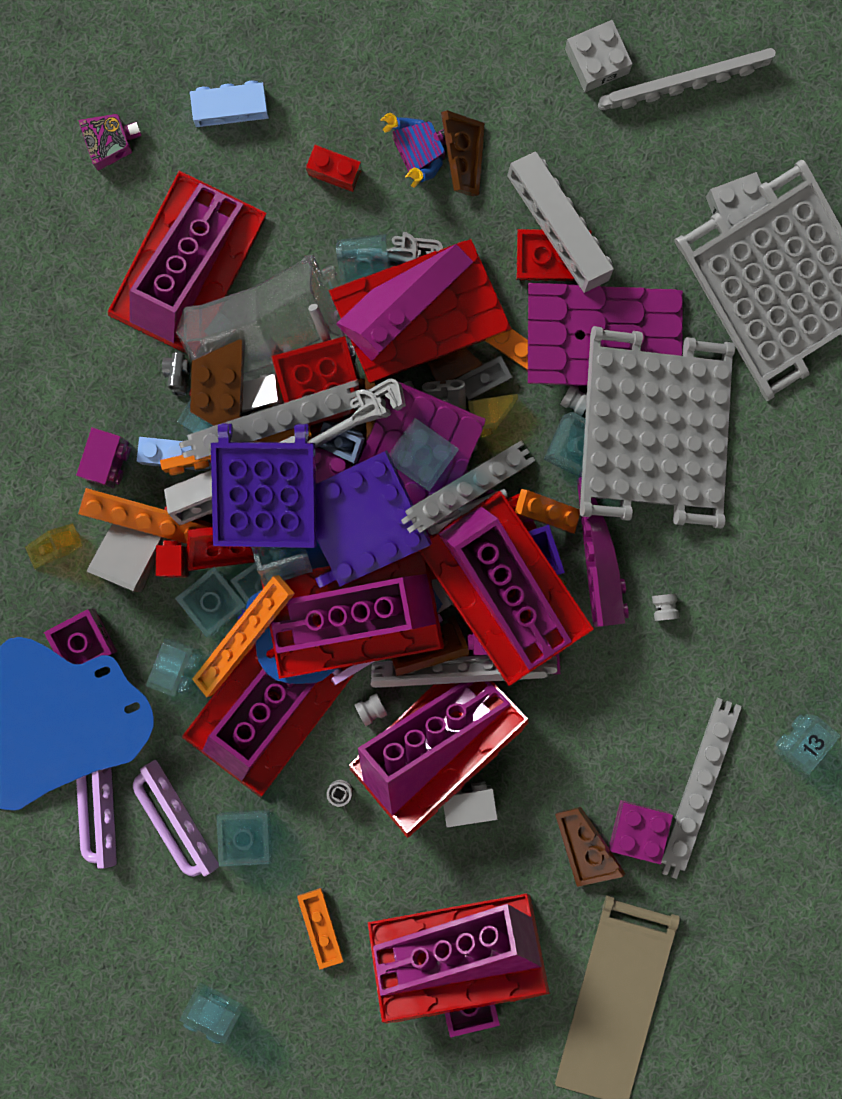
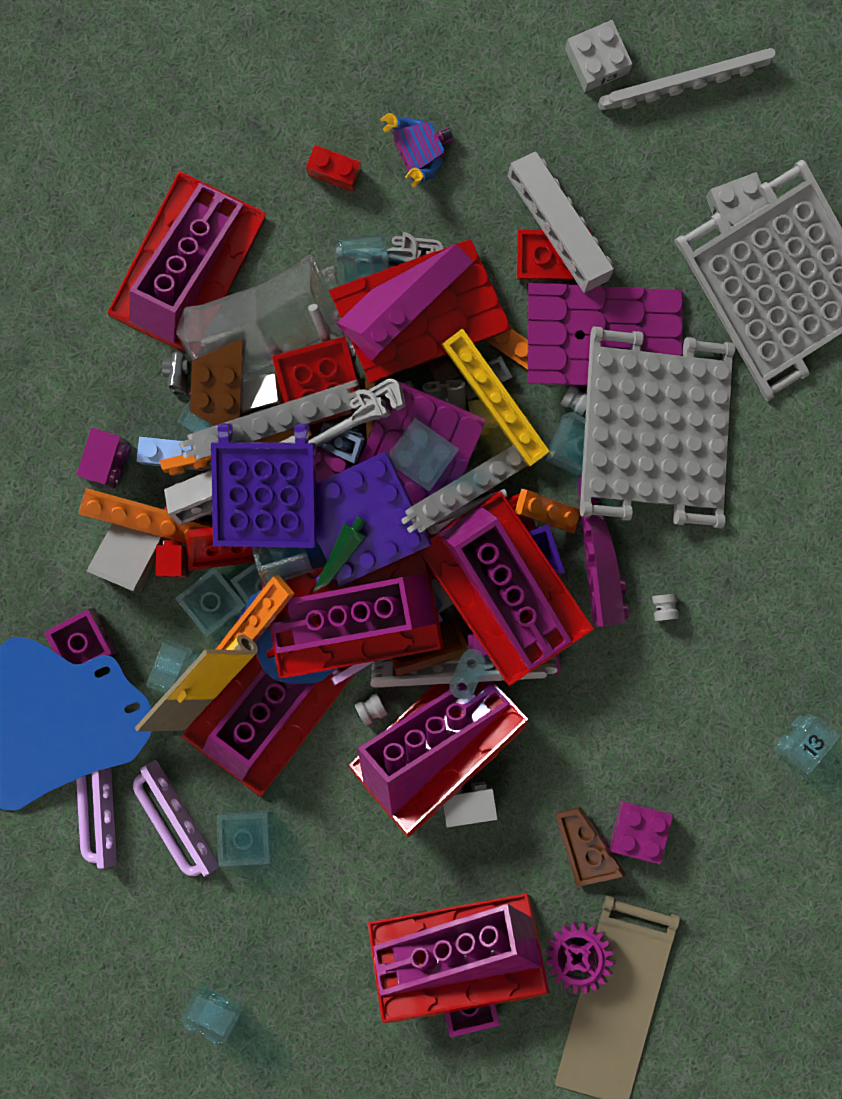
clear yellow slope [25,523,83,569] -> none
torso [78,114,142,171] -> none
light blue brick [190,81,269,127] -> none
orange plate [297,888,344,970] -> none
light grey wheel [327,780,353,807] -> none
reddish brown wing [441,110,485,196] -> none
light grey hinge [661,697,741,879] -> none
none -> door [135,635,258,732]
none -> dark green bar [314,516,367,591]
none -> yellow plate [441,329,550,466]
none -> clear light blue plate [450,649,485,699]
none -> magenta gear [545,922,616,994]

